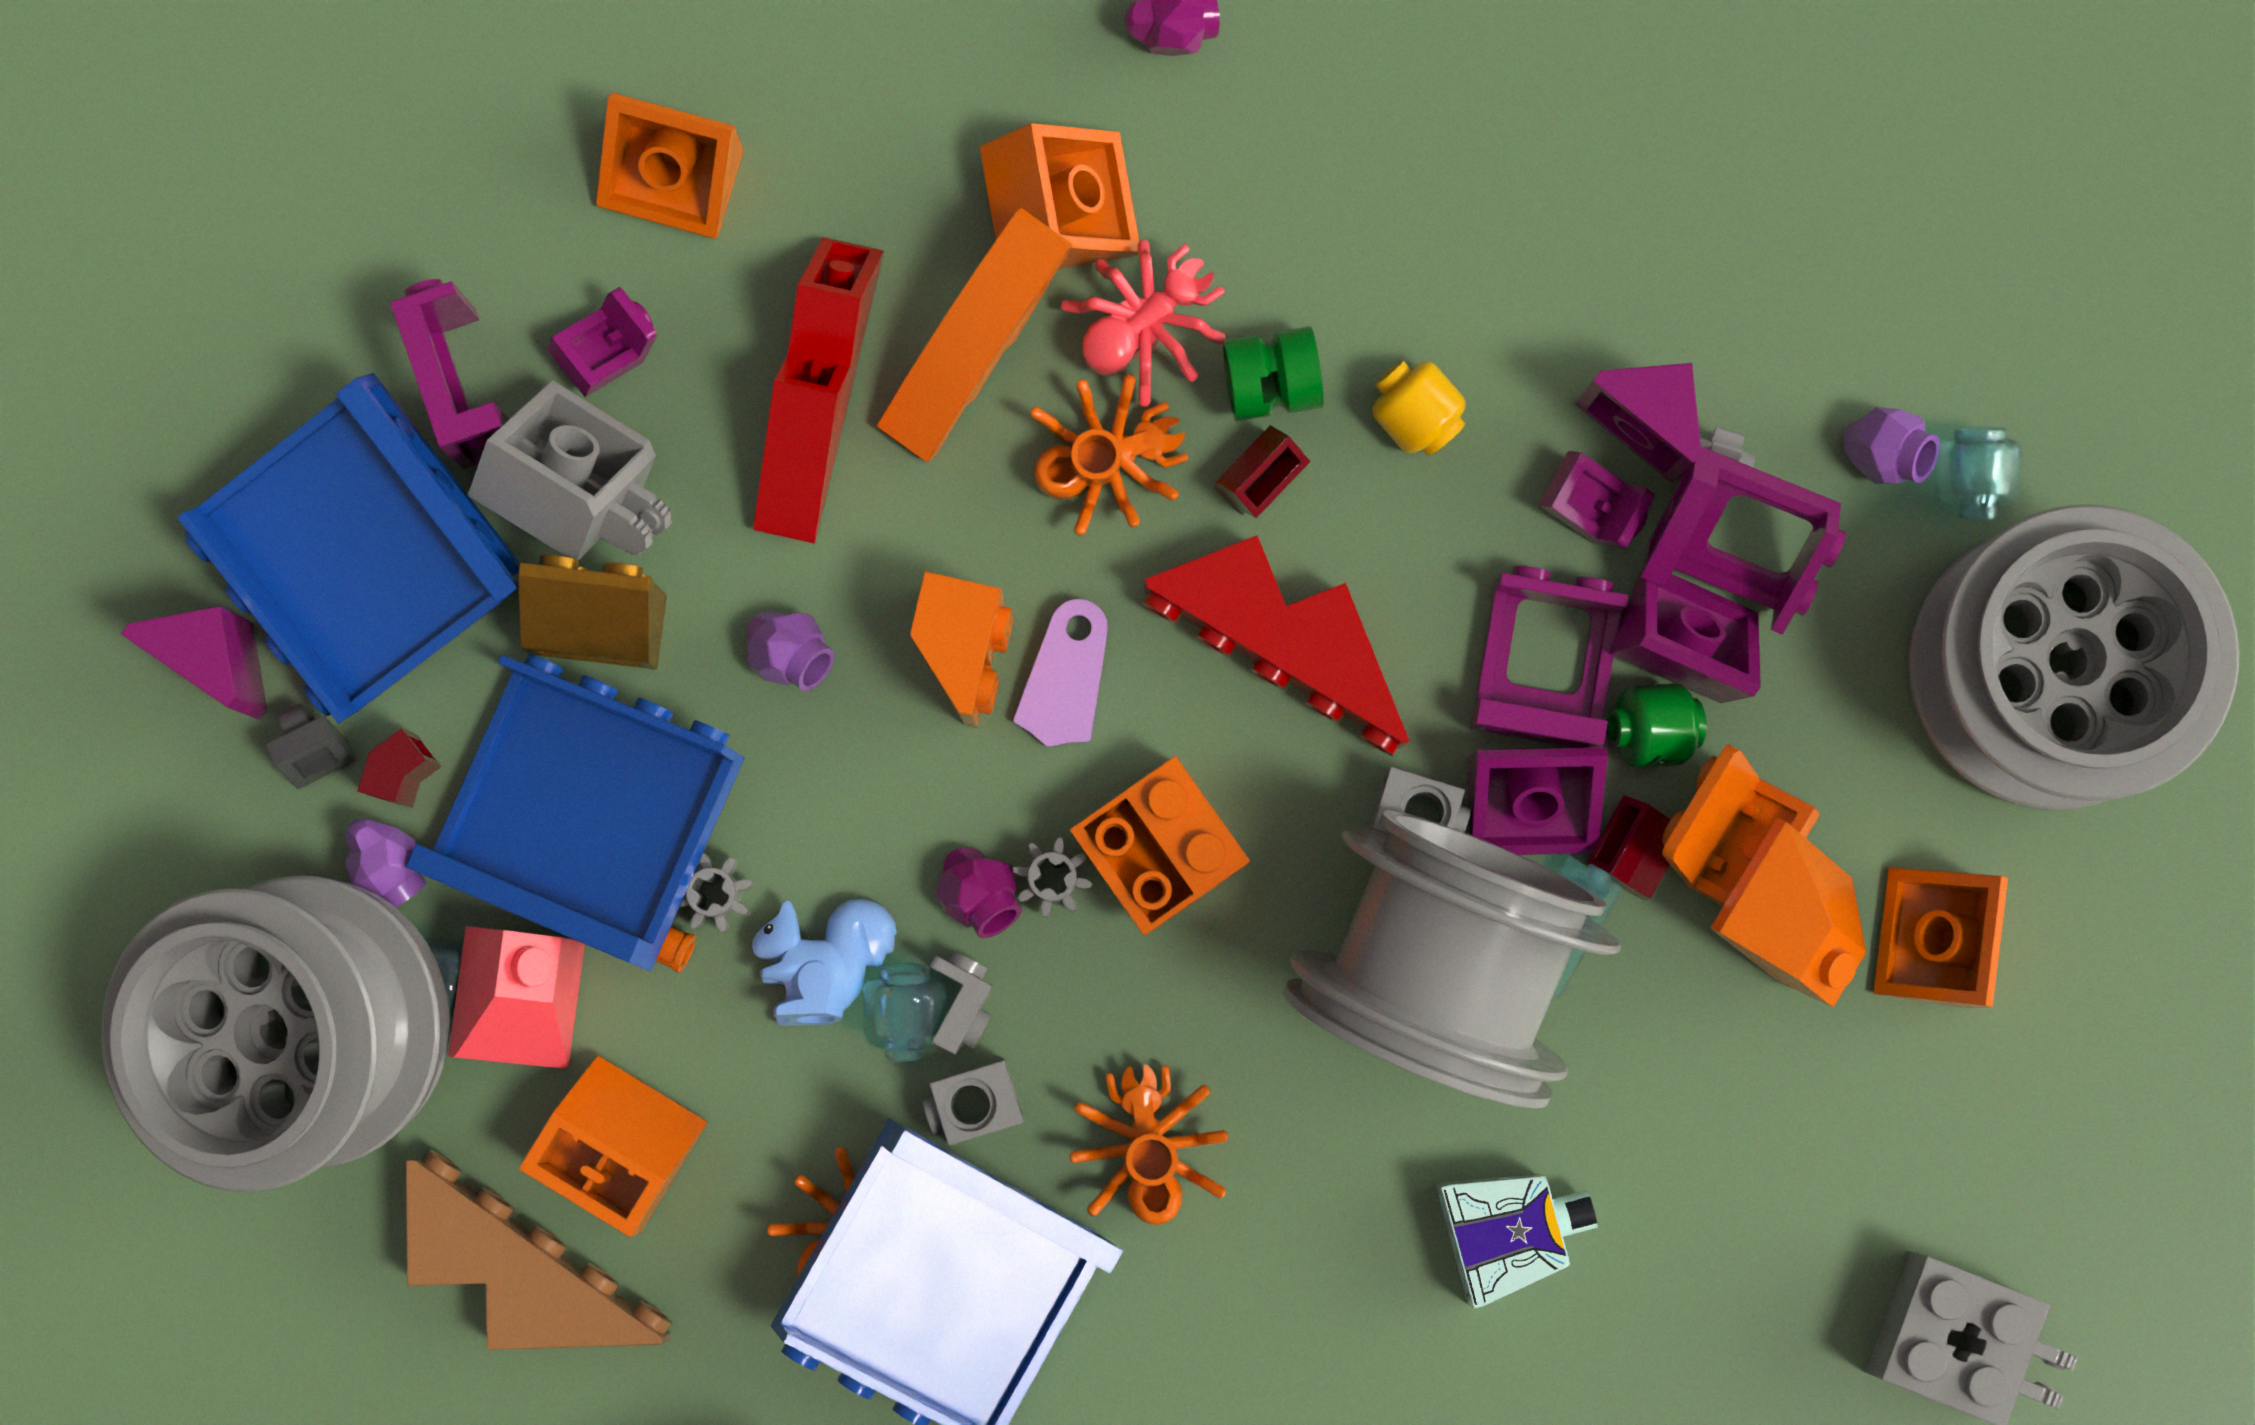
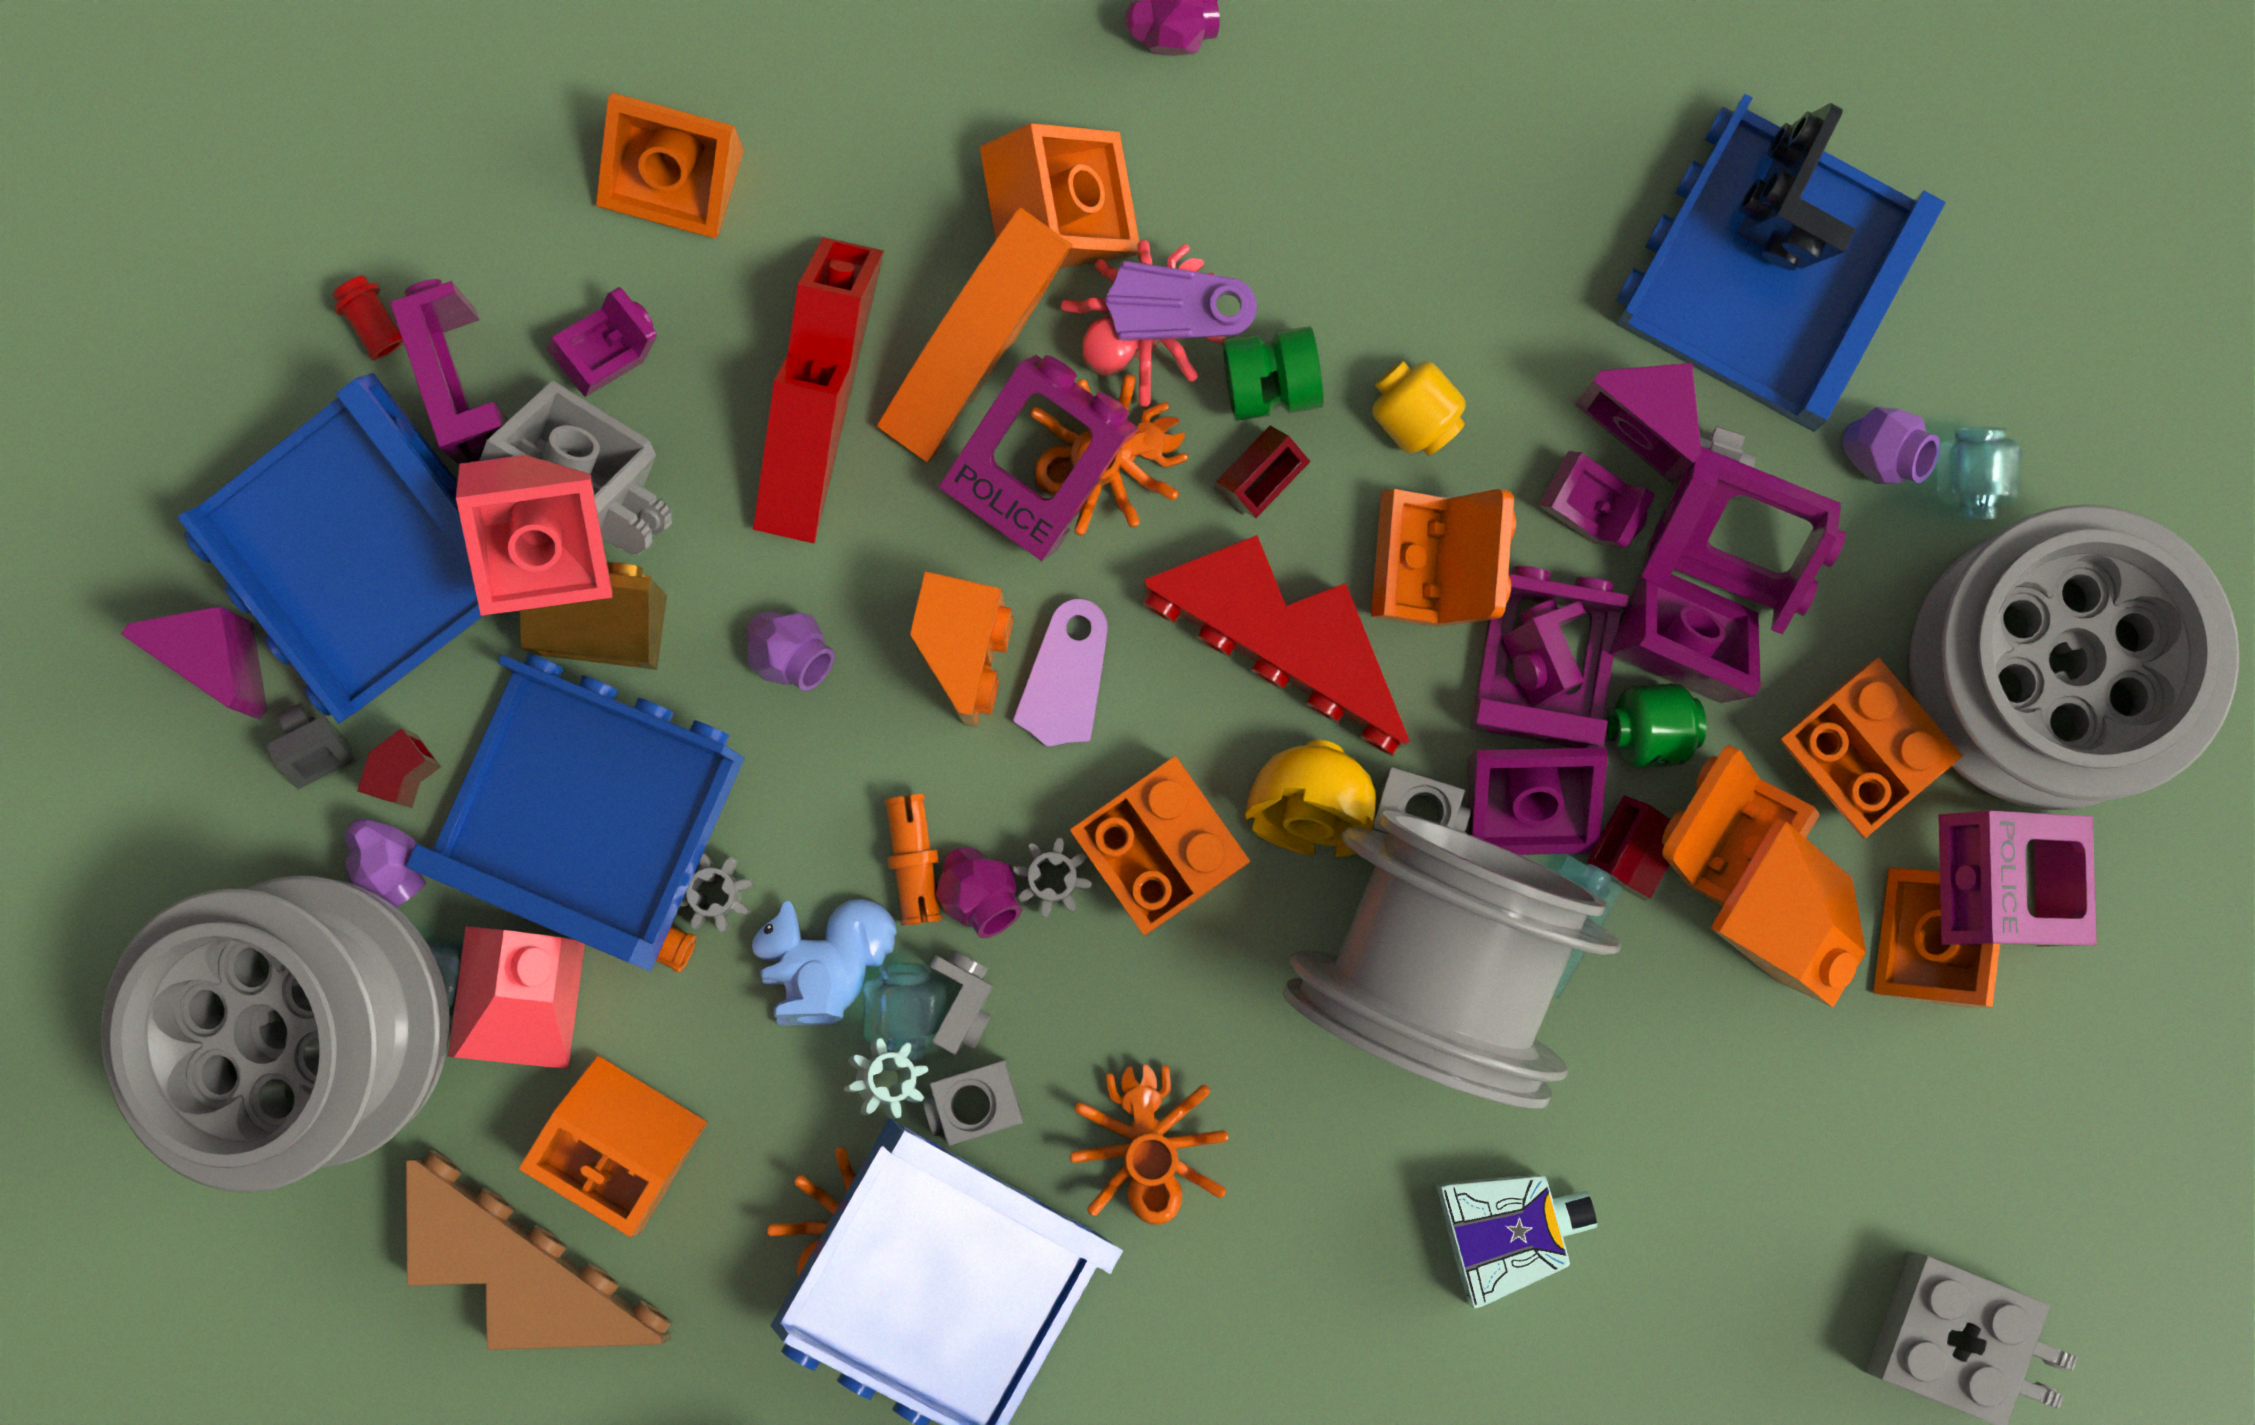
none -> red pin [332,275,404,361]
none -> coral slope [456,455,612,616]
none -> light aqua gear [844,1038,928,1119]
none -> orange pin [884,793,942,926]
none -> magenta window [938,355,1139,561]
none -> medium lavender piece [1104,261,1257,341]
none -> yellow cylinder [1245,740,1376,857]
none -> orange bracket [1371,489,1516,627]
none -> magenta bracket [1502,599,1586,707]
none -> blue panel [1615,94,1946,432]
none -> black bracket [1736,103,1856,271]
none -> orange slope [1779,657,1963,839]
none -> magenta window [1938,811,2097,947]

